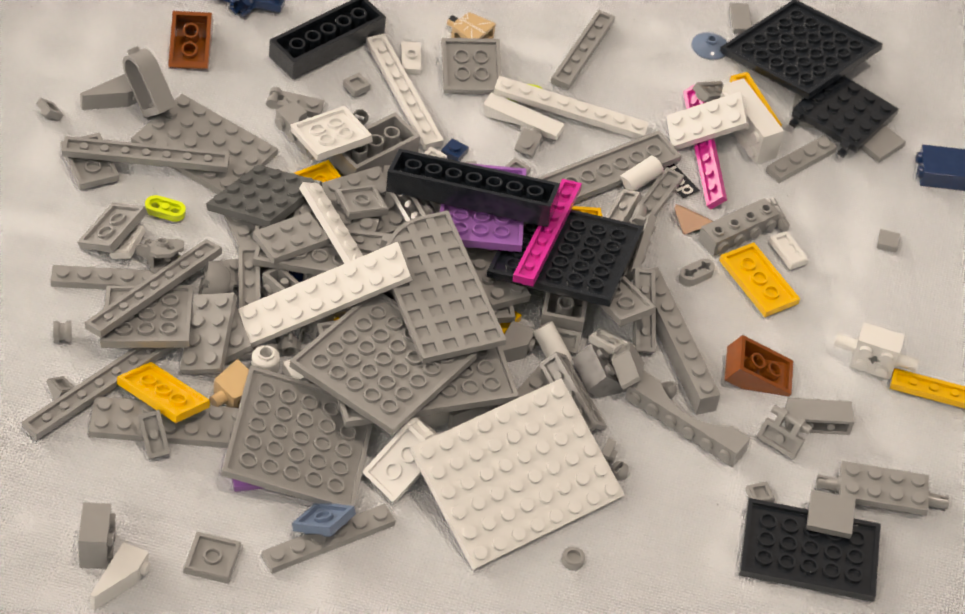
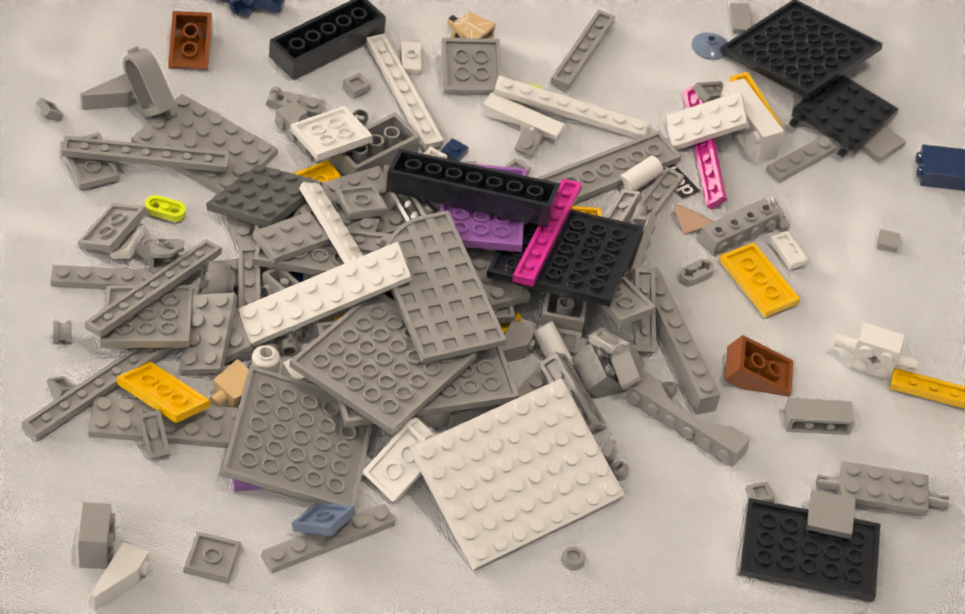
light grey plate [756,405,812,459] -> none

